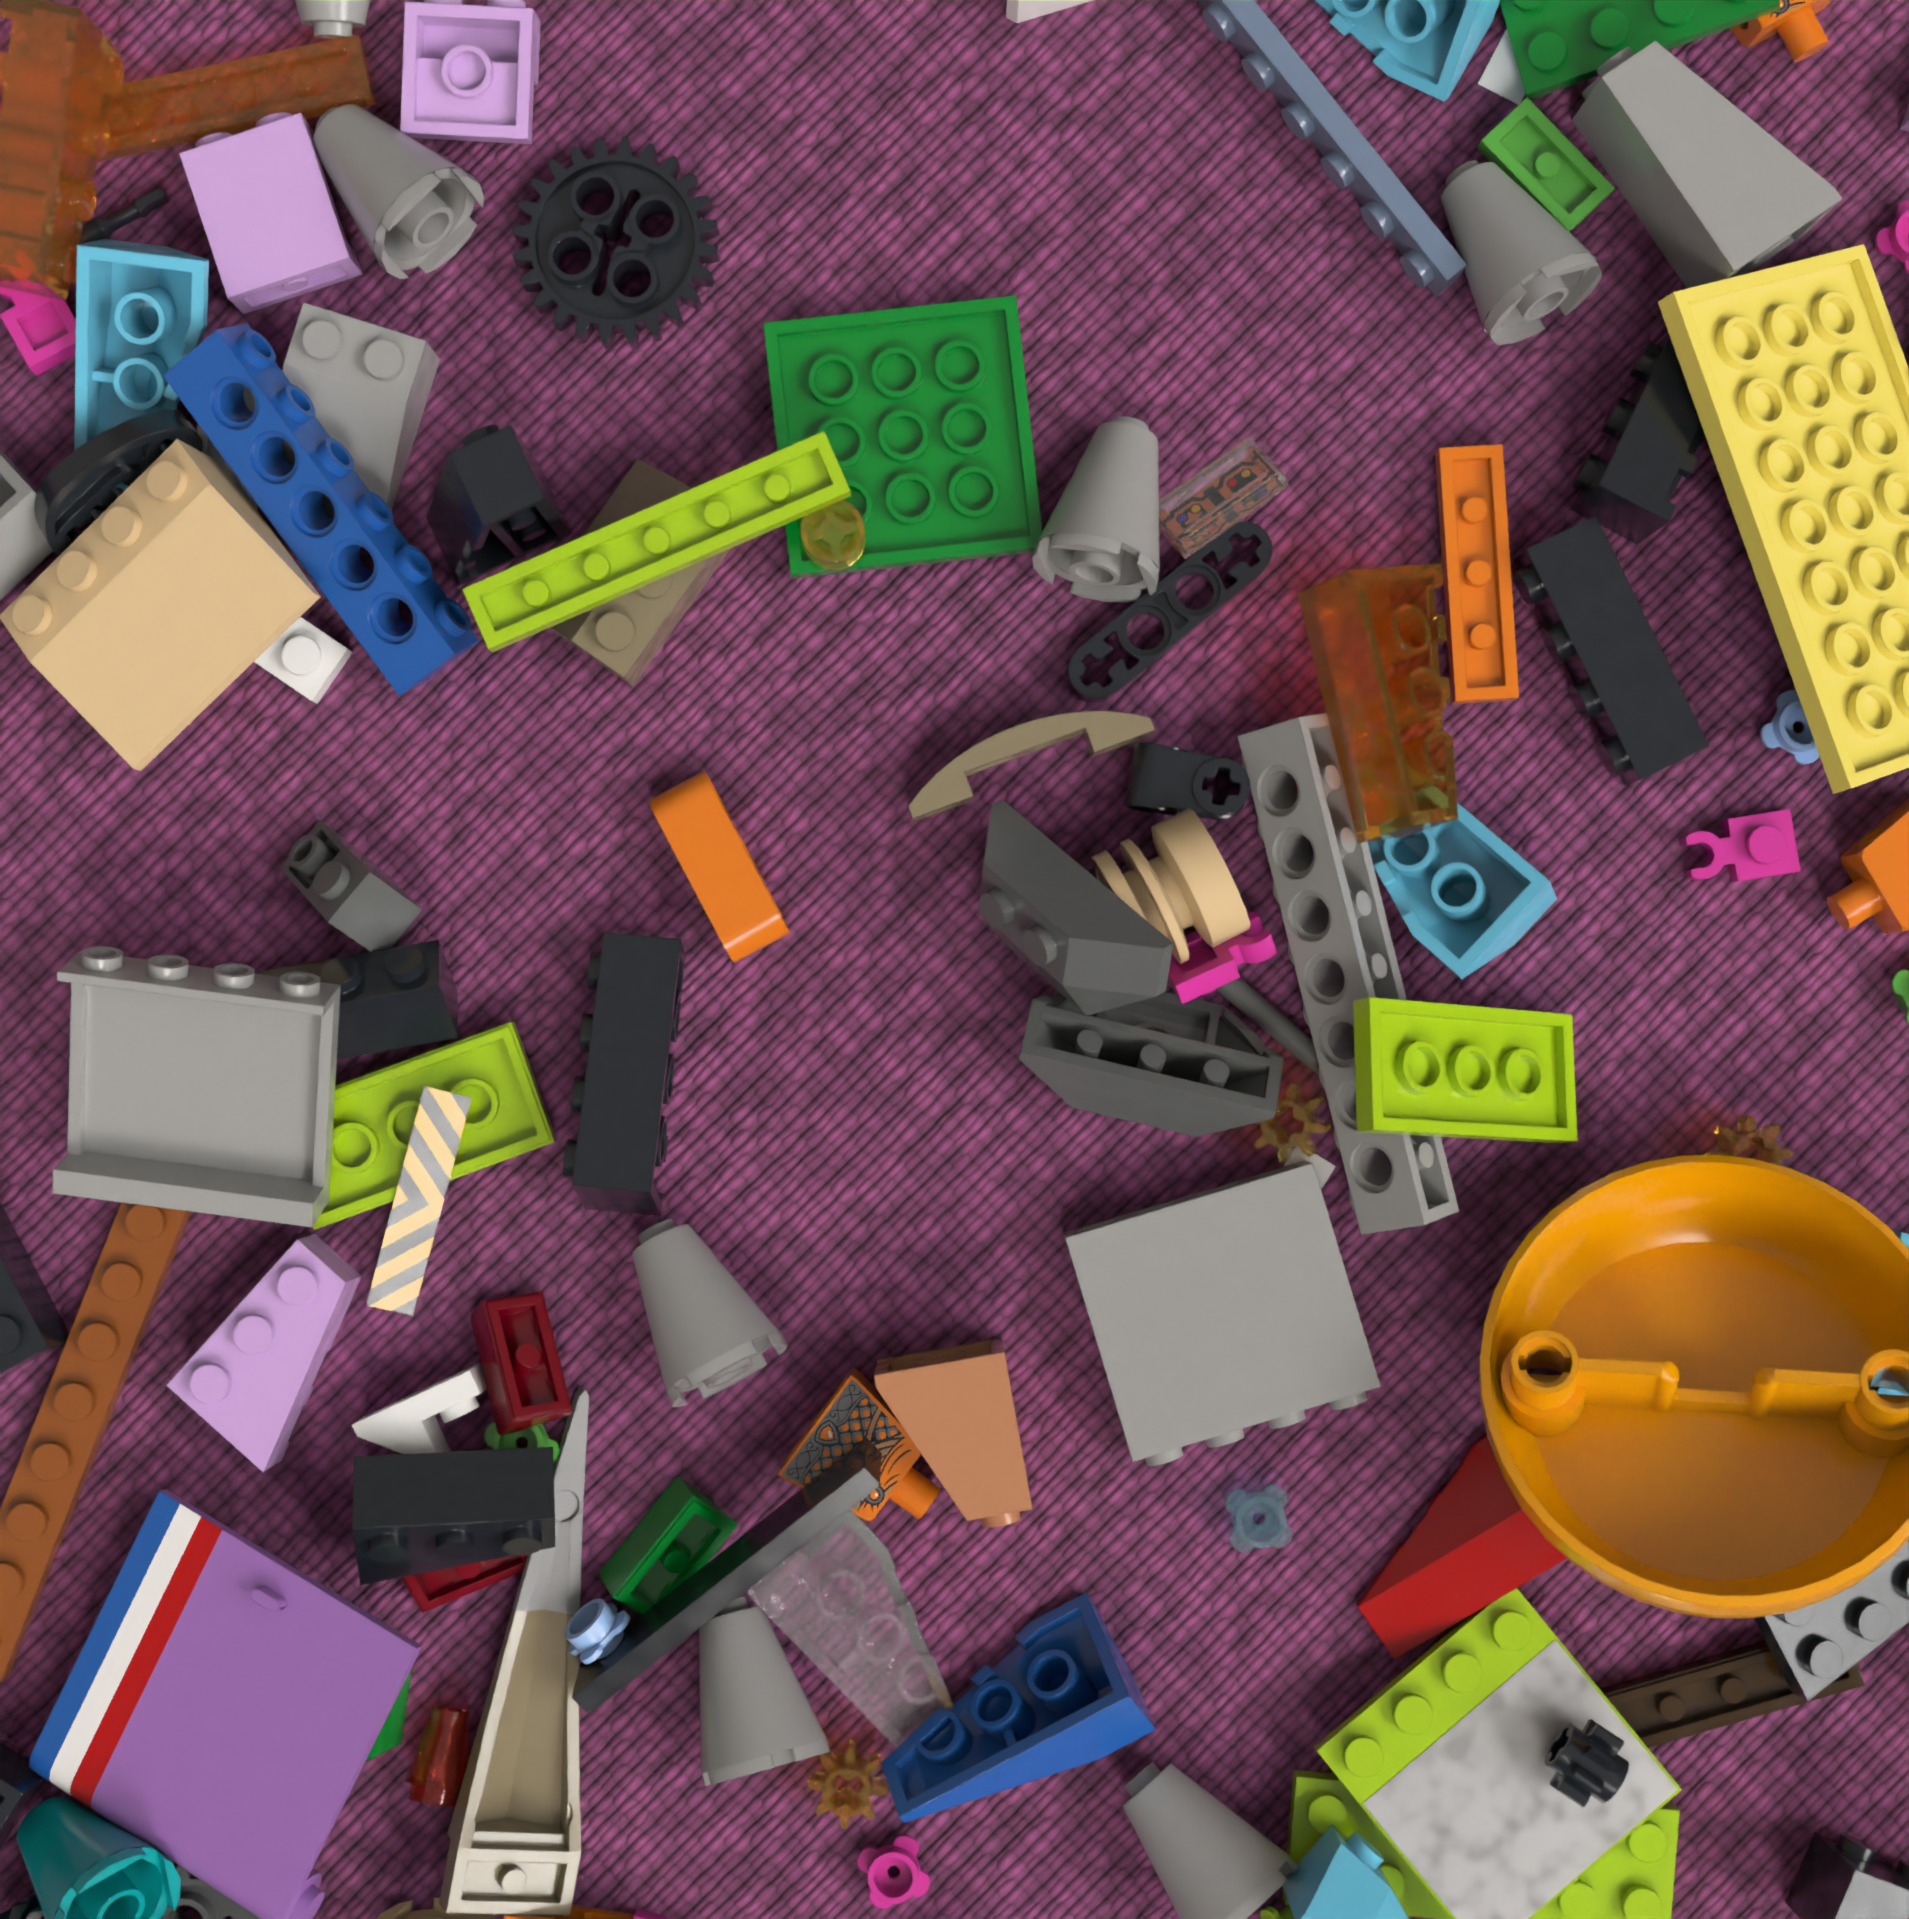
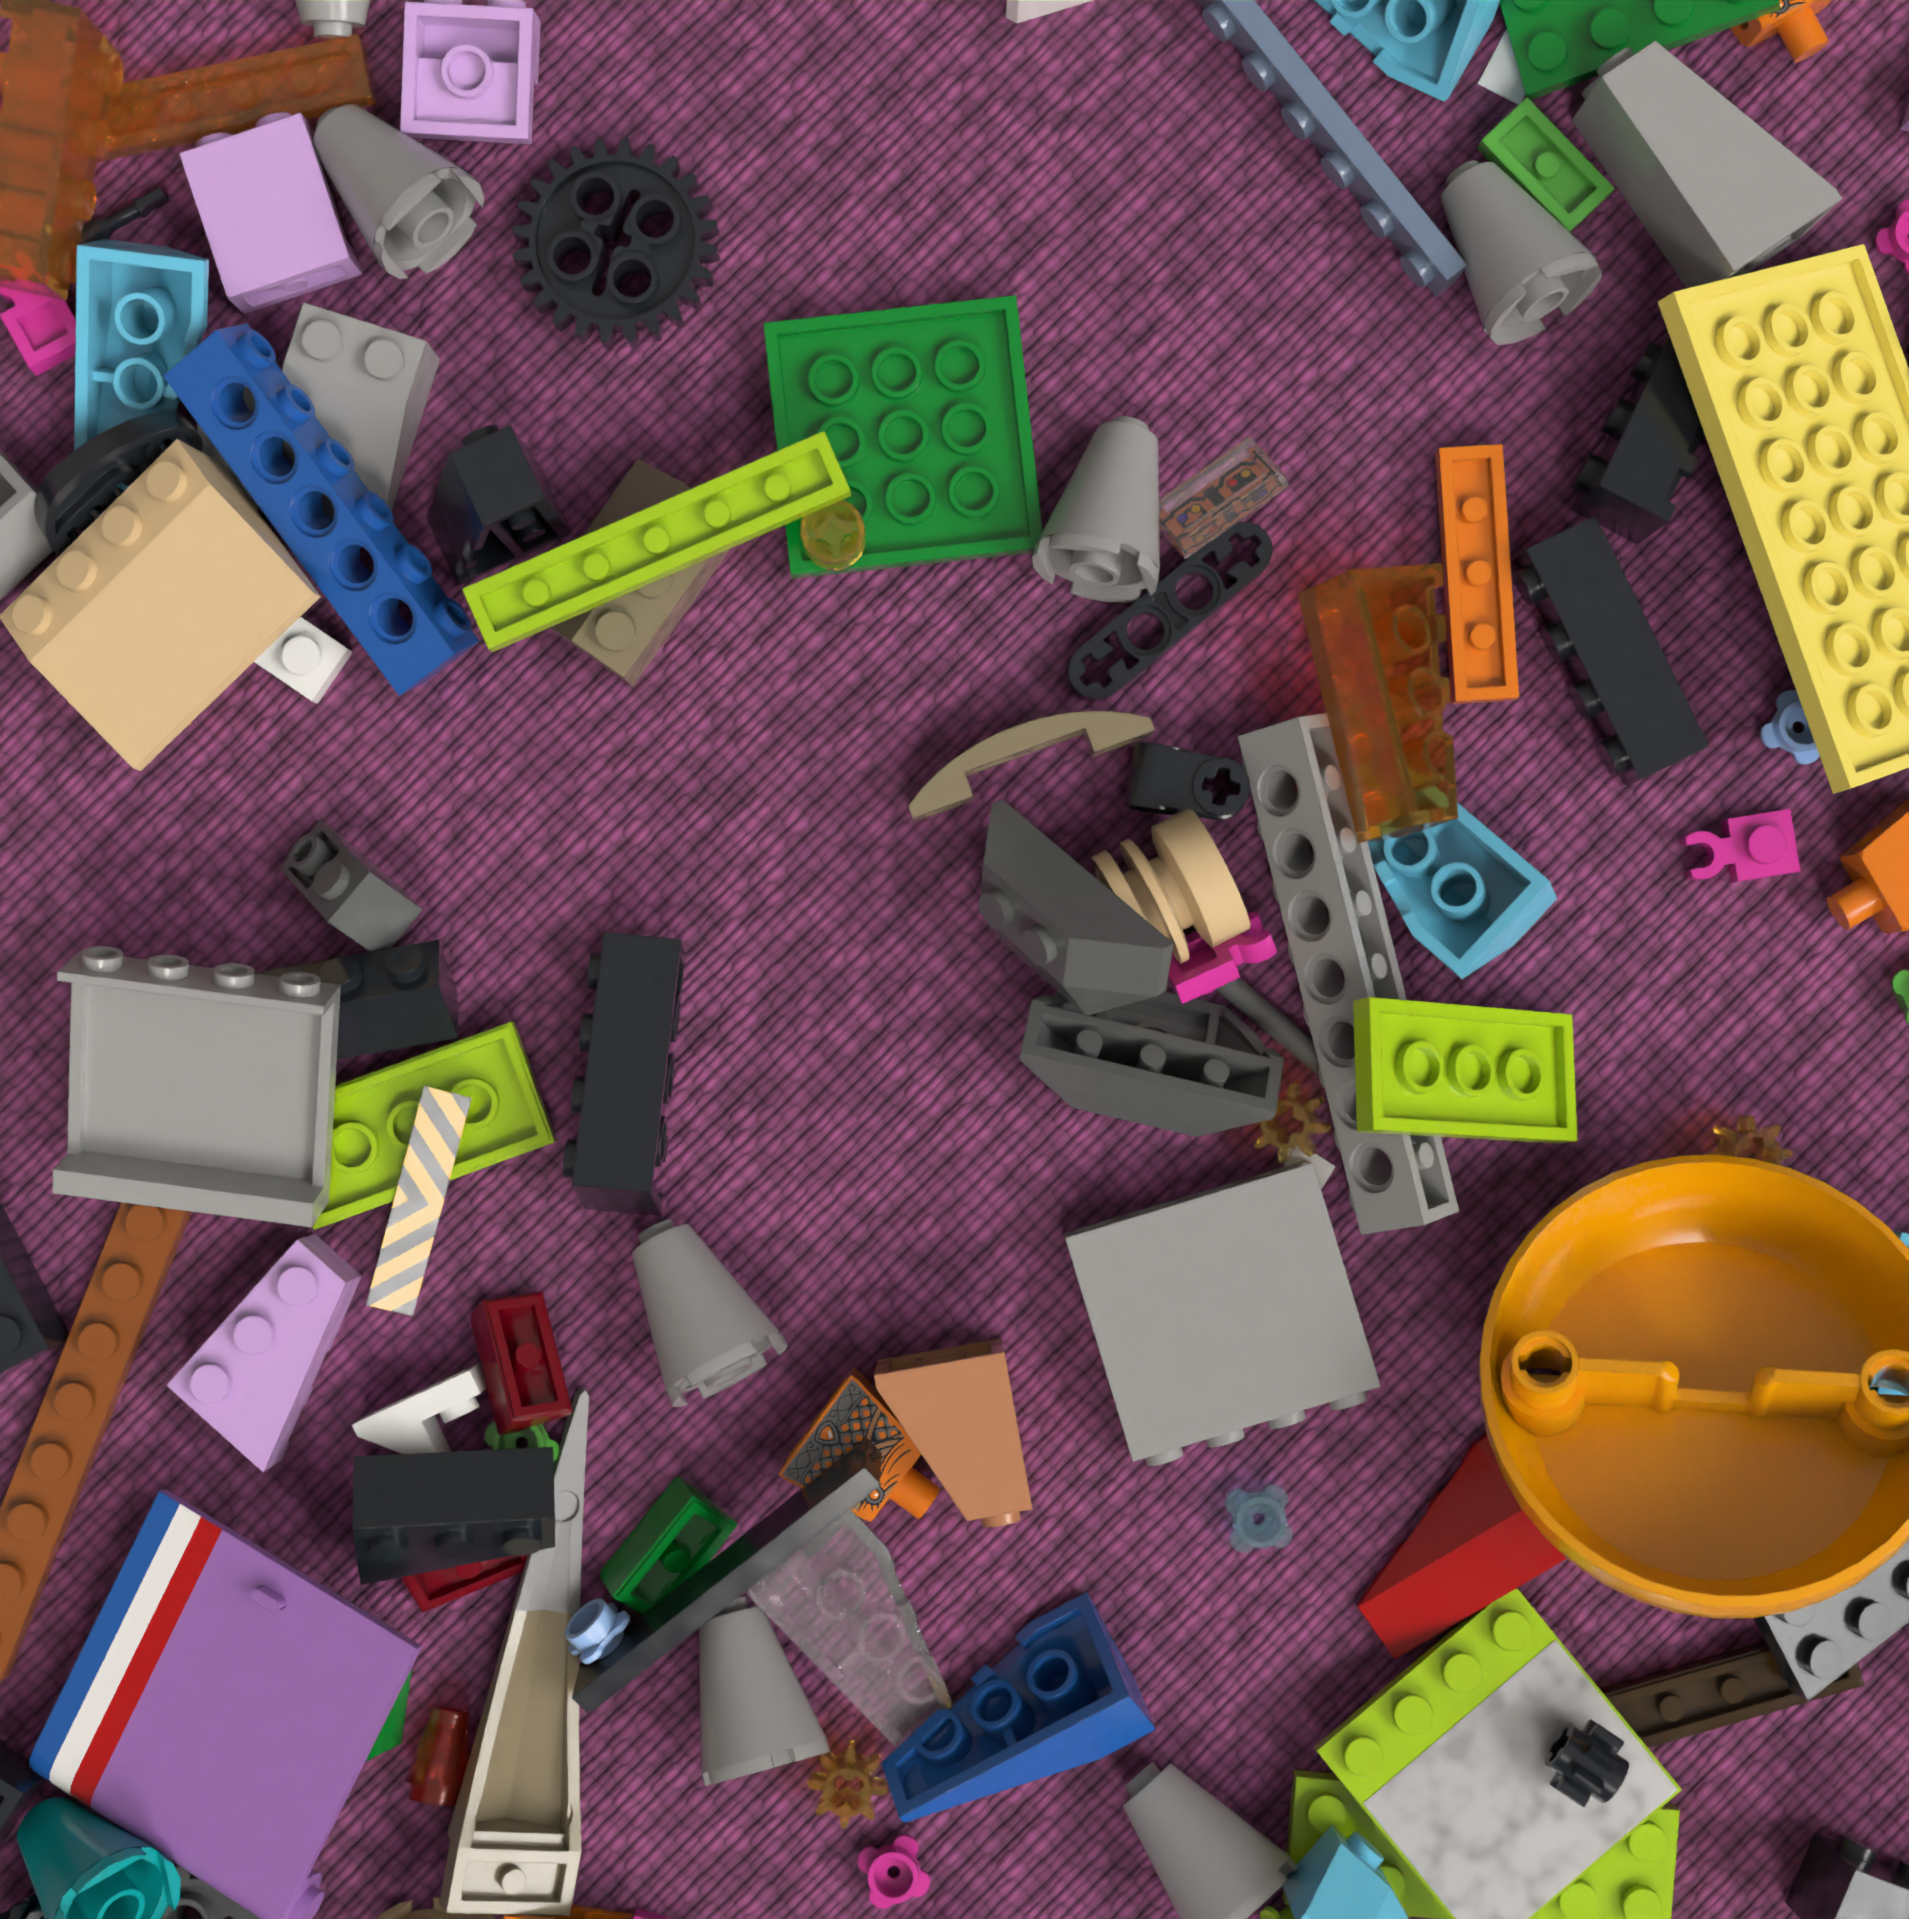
orange beam [648,770,791,963] -> none

